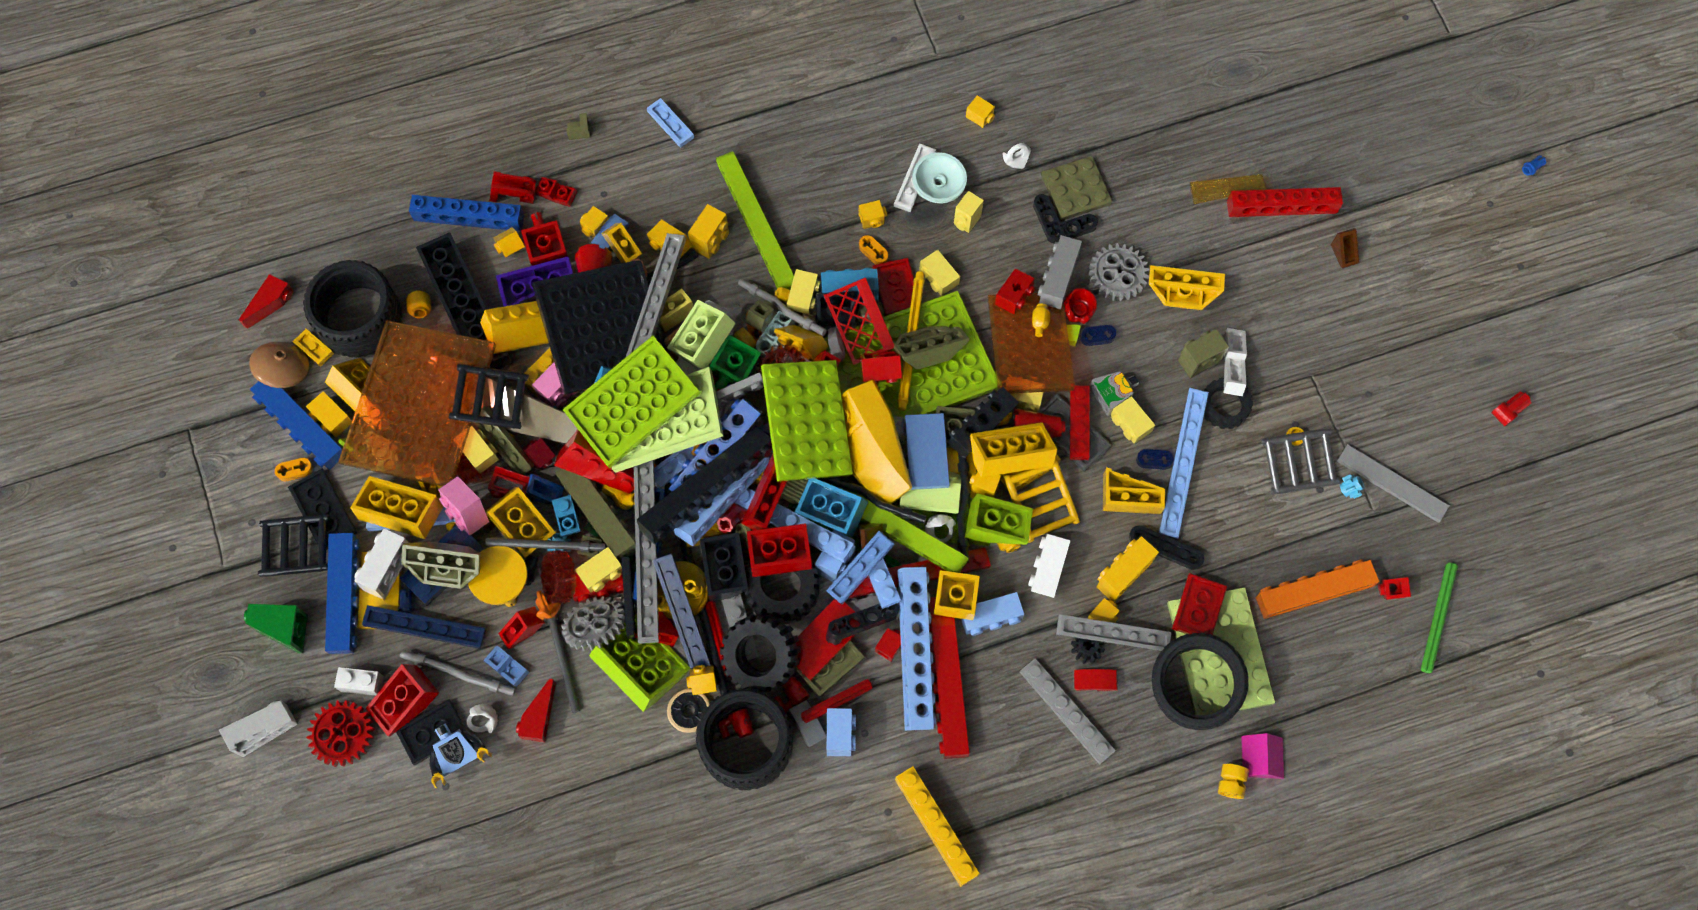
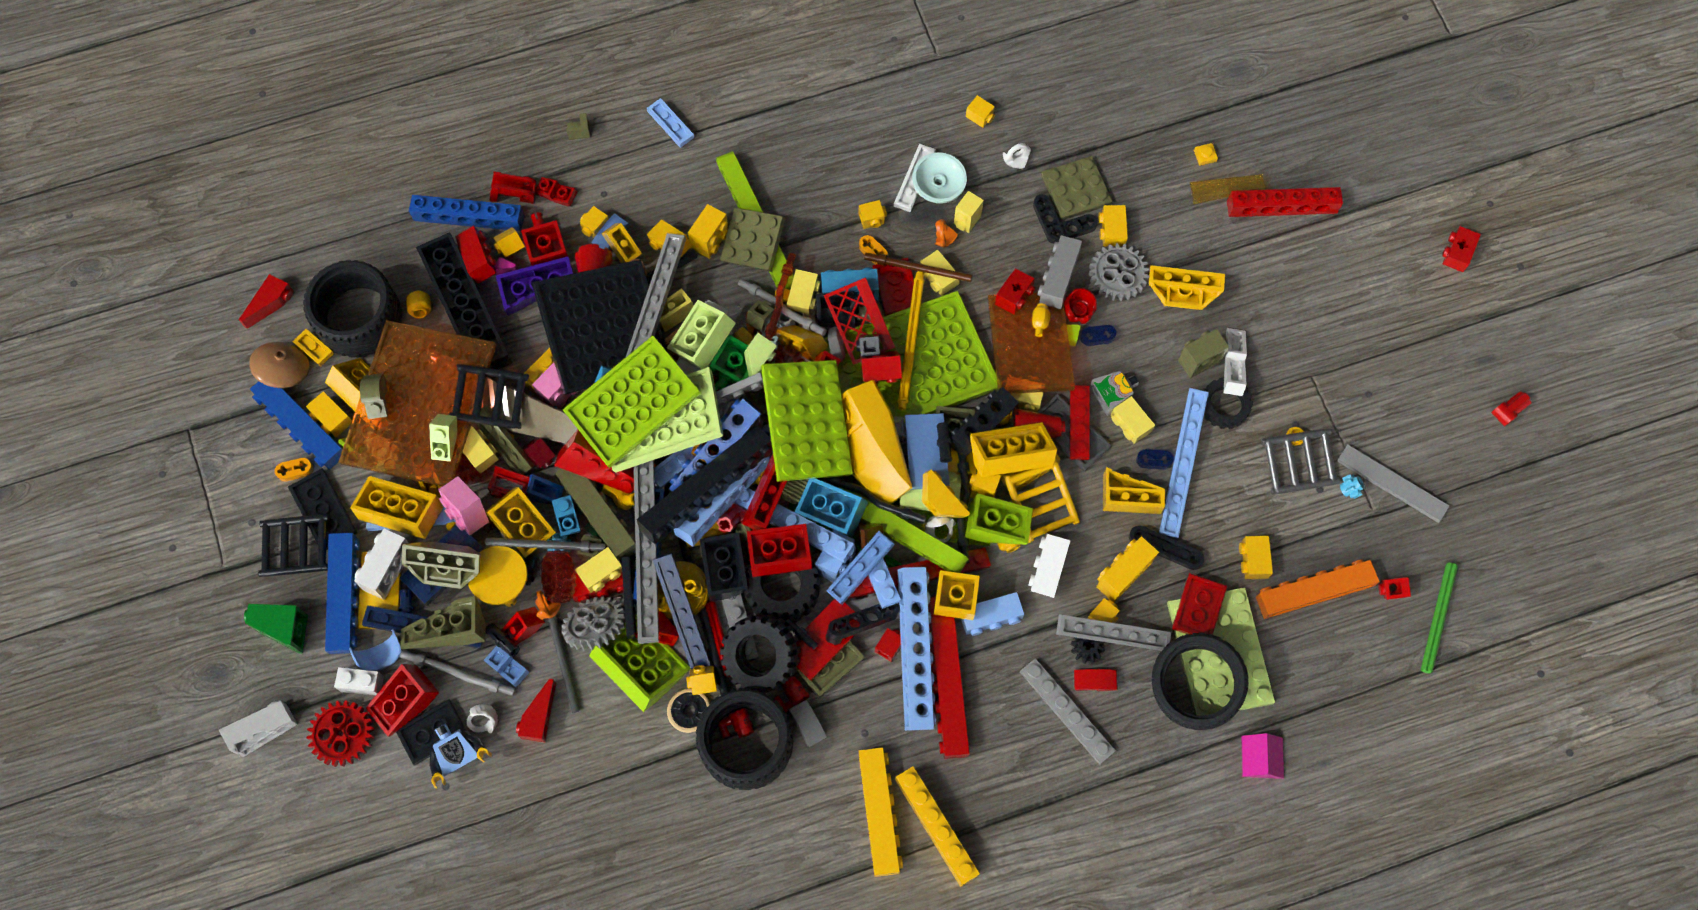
yellow slope [480,301,549,354] -> none
red axle [801,679,873,723] -> none
light blue brick [826,708,856,756] -> none
olive wedge [894,326,969,370] -> none
yellow wheel [1217,764,1249,799] -> none
reddish brown slope [1331,228,1359,268] -> none
blue pin [1522,155,1546,176] -> none
none -> light blue piece [349,629,401,671]
none -> olive brick [360,373,389,419]
none -> olive wedge [401,596,486,649]
none -> yellowish green slope [429,414,457,461]
none -> red brick [455,225,497,284]
none -> black pin [486,623,520,657]
none -> dark pink slope [494,257,518,275]
none -> olive plate [720,208,786,272]
none -> yellowish green slope [744,333,777,377]
none -> clear red bar [765,253,796,341]
none -> black bar [784,618,819,650]
none -> black brick [856,333,881,357]
none -> yellow brick [858,748,903,877]
none -> reddish brown bar [864,253,973,282]
none -> yellow slope [922,469,970,518]
none -> orange piece [935,219,958,248]
none -> black pin [936,422,952,463]
none -> yellow brick [1098,205,1128,247]
none -> yellow plate [1194,143,1218,166]
none -> yellow brick [1239,536,1273,579]
none -> red brick [1442,226,1481,272]

